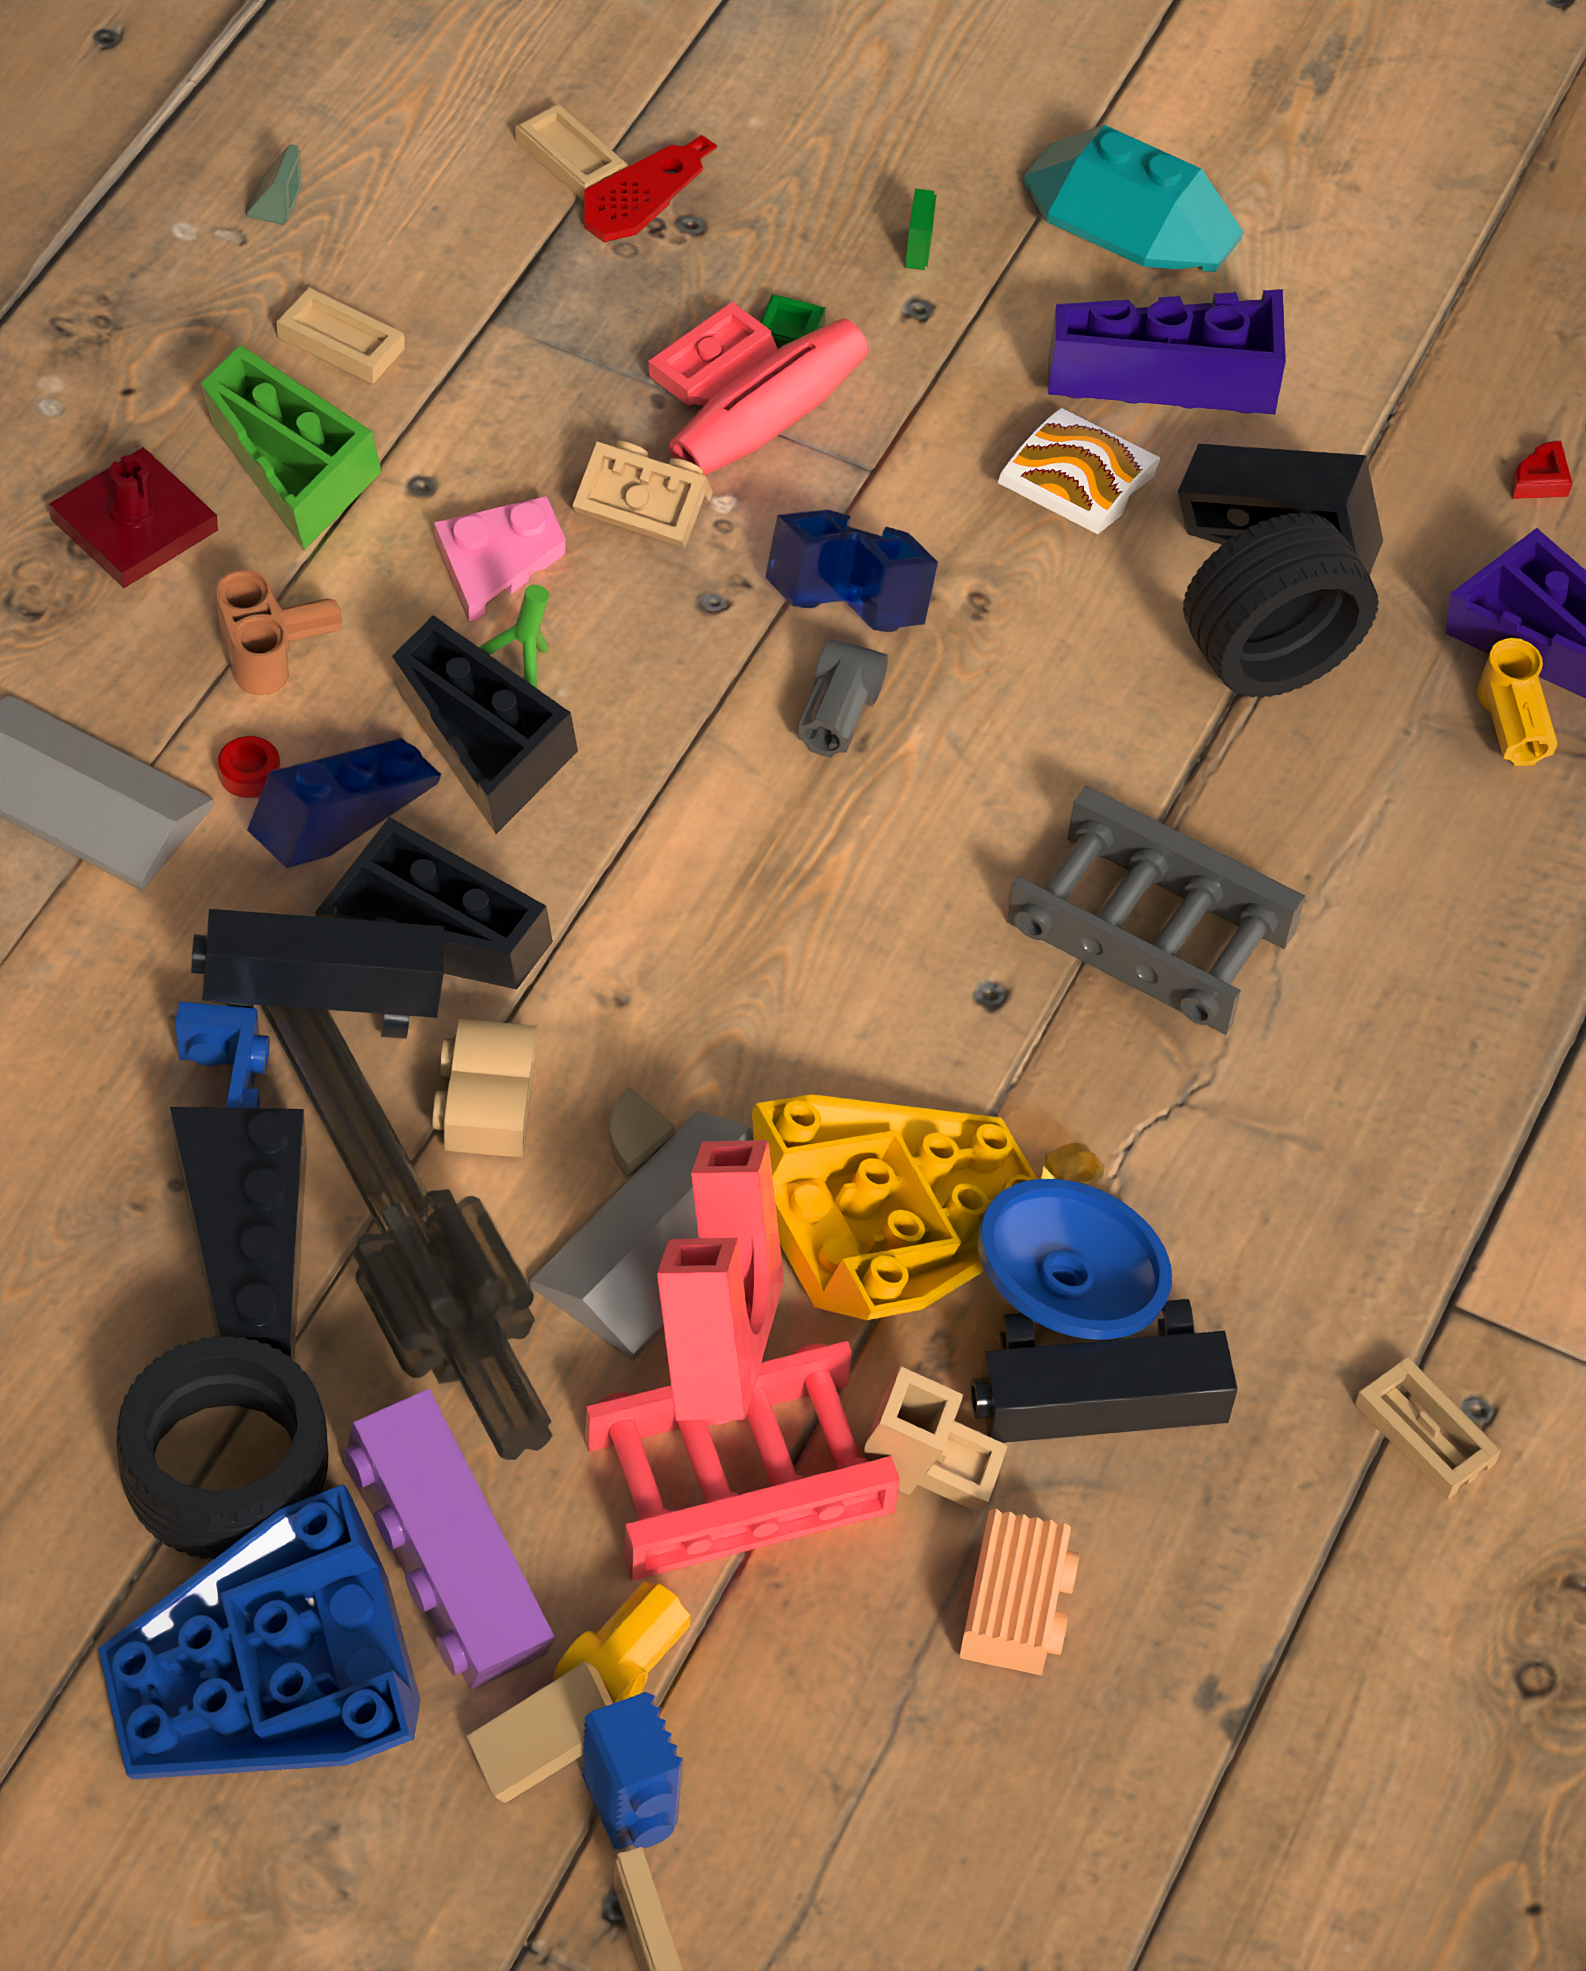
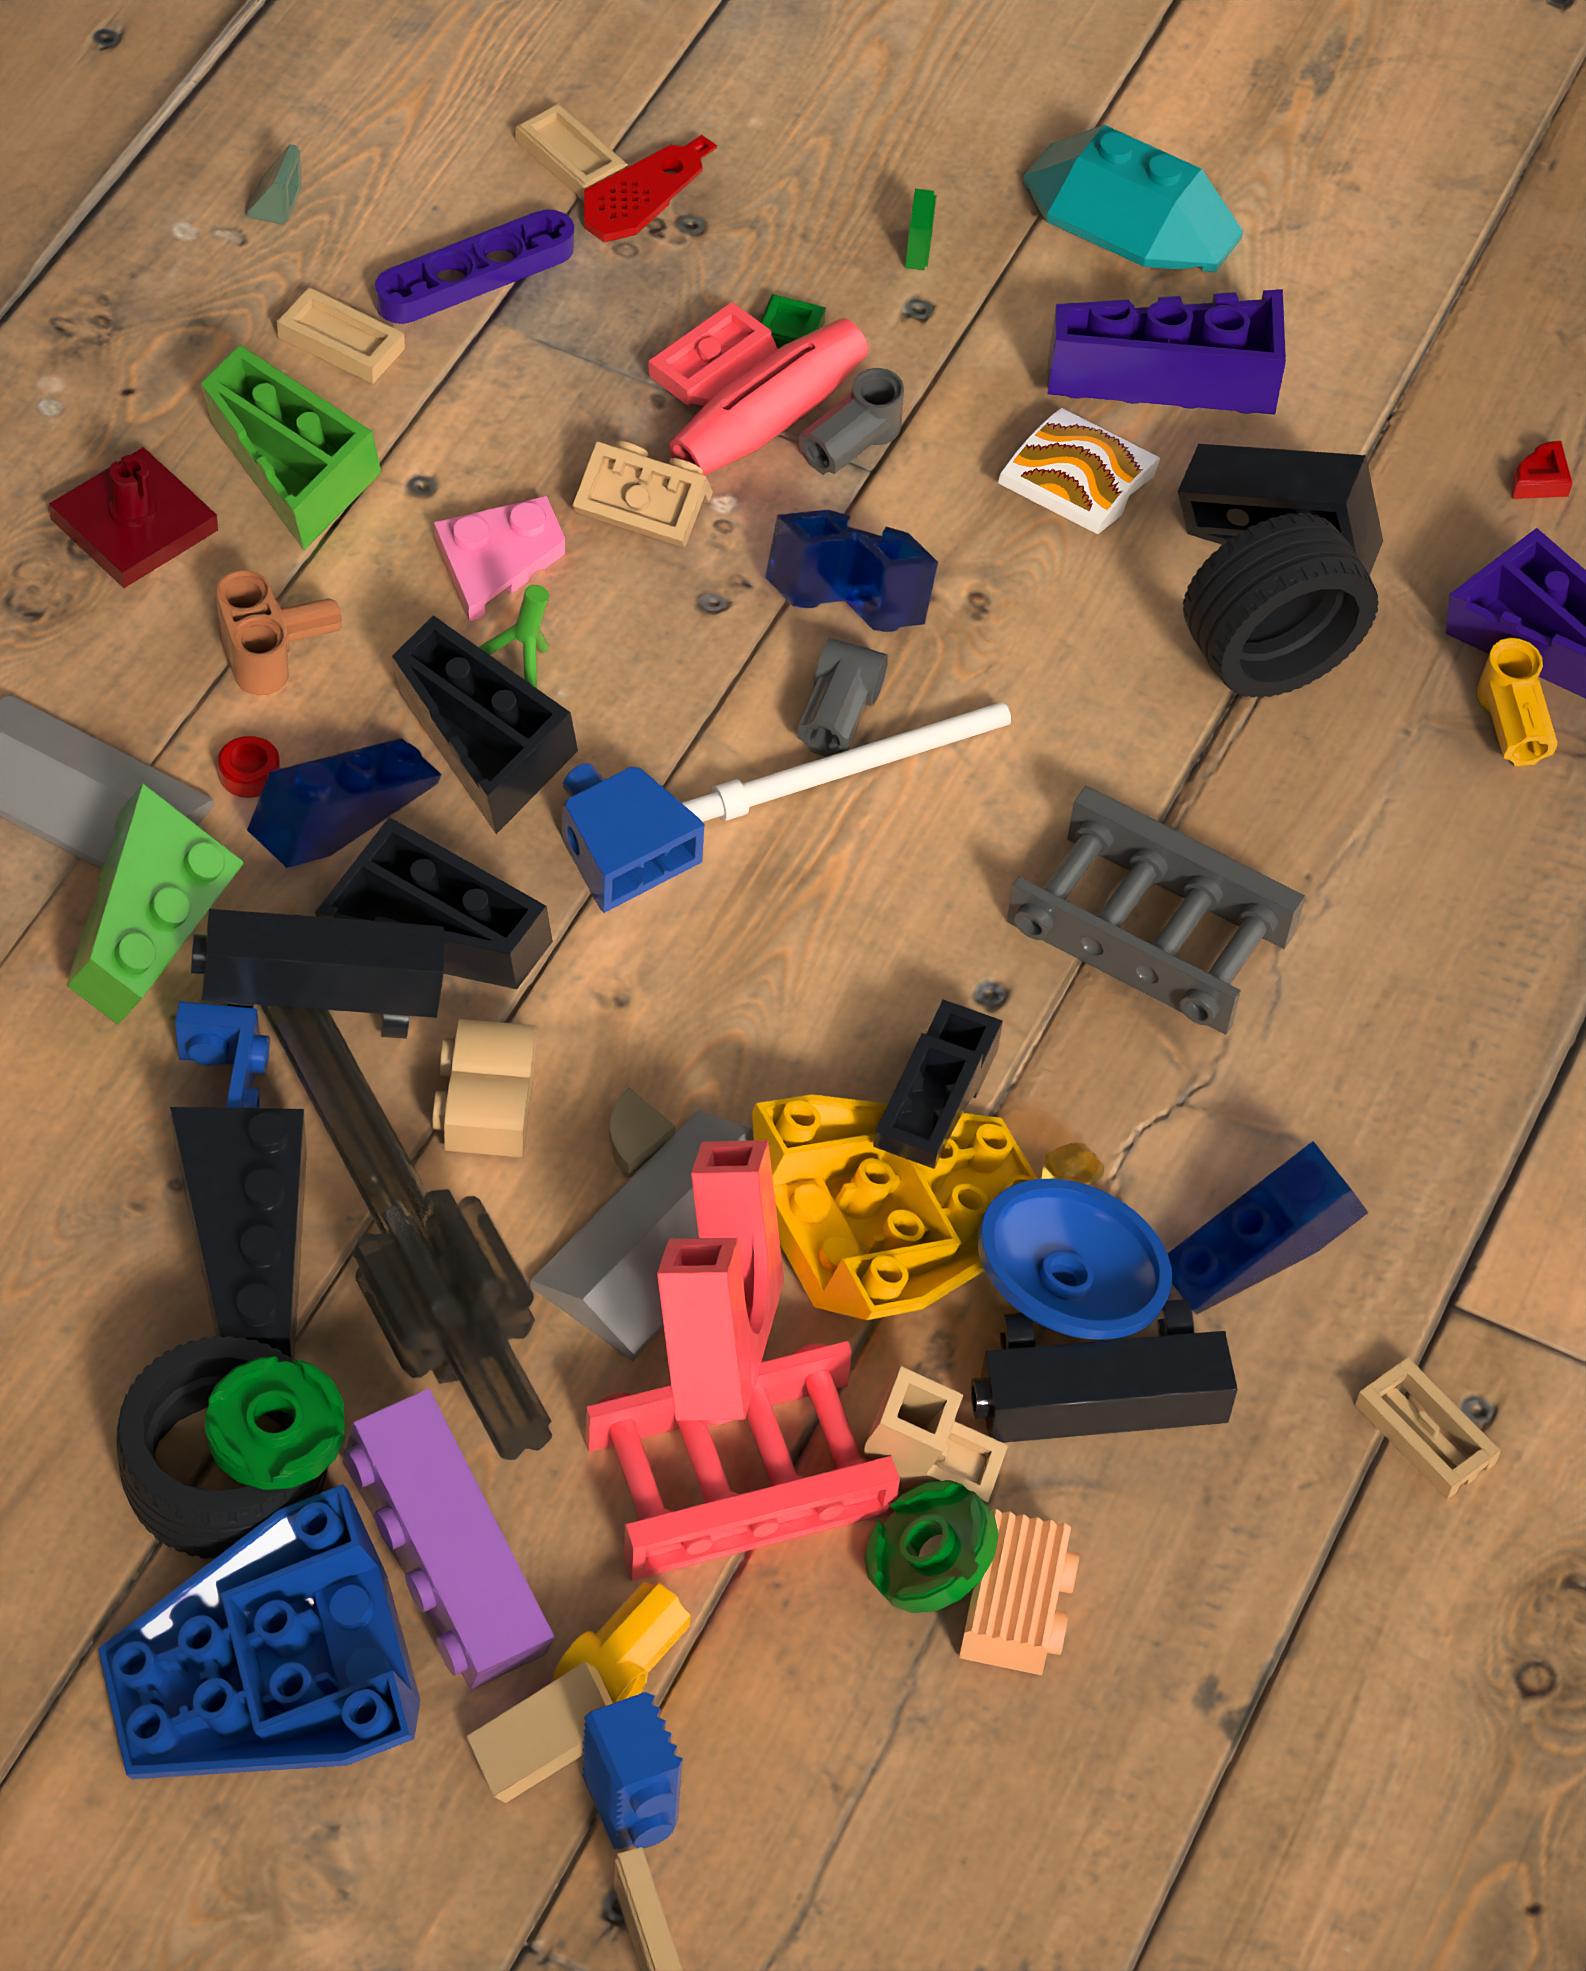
none -> bright green wedge [66,784,244,1025]
none -> green tile [205,1357,345,1490]
none -> dark purple beam [375,209,574,324]
none -> blue torso [562,763,705,913]
none -> white bar [682,702,1011,822]
none -> dark grey piece [799,368,904,475]
none -> green tile [864,1480,999,1613]
none -> black slope [873,999,1003,1169]
none -> clear blue slope [1167,1141,1369,1315]

